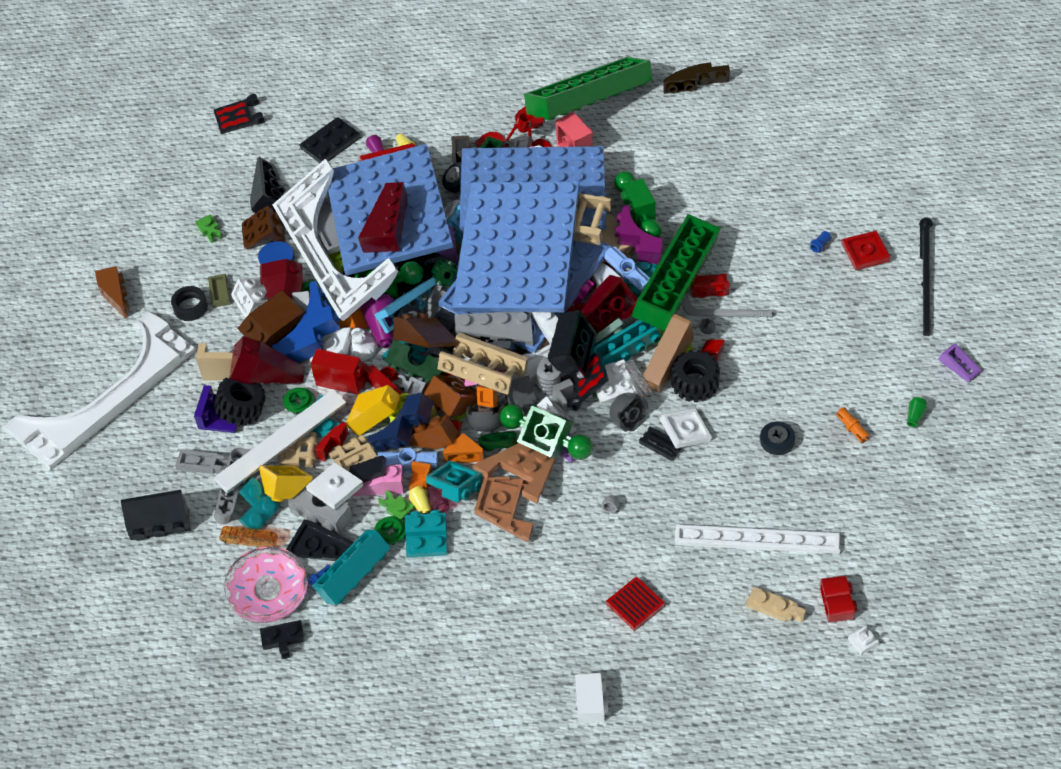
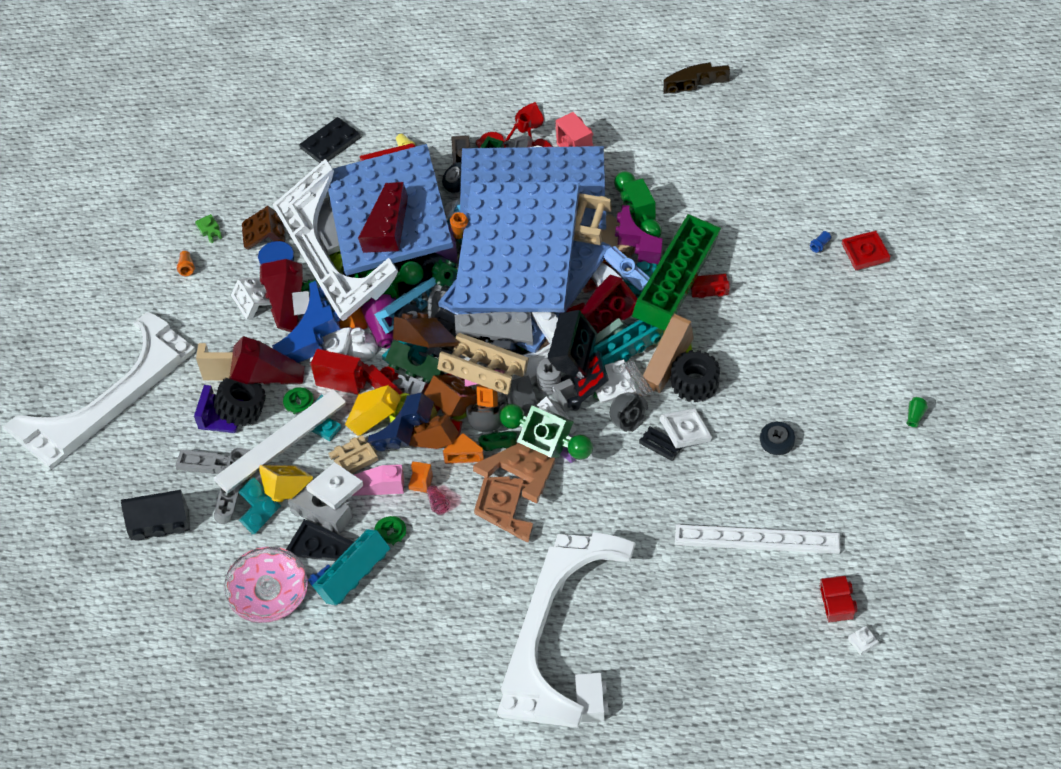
dark orange slope [95,266,130,318] -> none
black tyre [171,286,208,321] -> none
olive tile [208,274,231,308] -> none
black flag [213,94,265,134] -> none
clear orange beam [219,526,278,548] -> none
reddish brown slope [237,290,305,348] -> none
black wedge [250,157,286,213] -> none
black plate [260,620,305,659] -> none
tan plate [279,432,318,468] -> none
red slope [315,422,349,462] -> none
black tile [349,455,386,482] -> none
magenta cone [366,135,384,153] -> none
light blue piece [378,448,438,473] -> none
bright green plate [378,491,415,521] -> none
teal plate [405,510,447,558] -> none
light yellow cone [408,486,432,514] -> none
teal plate [426,461,482,502] -> none
green brick [524,56,652,120] -> none
dark pink plate [572,279,594,306] -> none
light grey hinge [601,495,619,513] -> none
red tile [606,576,665,632] -> none
light grey piece [682,295,772,317] -> none
dark grey hinge [700,318,715,334] -> none
red slope [701,339,725,361] -> none
tan hinge [746,587,806,622] -> none
orange pin [835,407,871,444] -> none
black bar [919,217,933,336] -> none
medium lavender slope [938,343,982,382] -> none
none -> orange cone [177,251,195,276]
none -> orange cone [450,212,468,239]
none -> white piece [497,532,636,728]

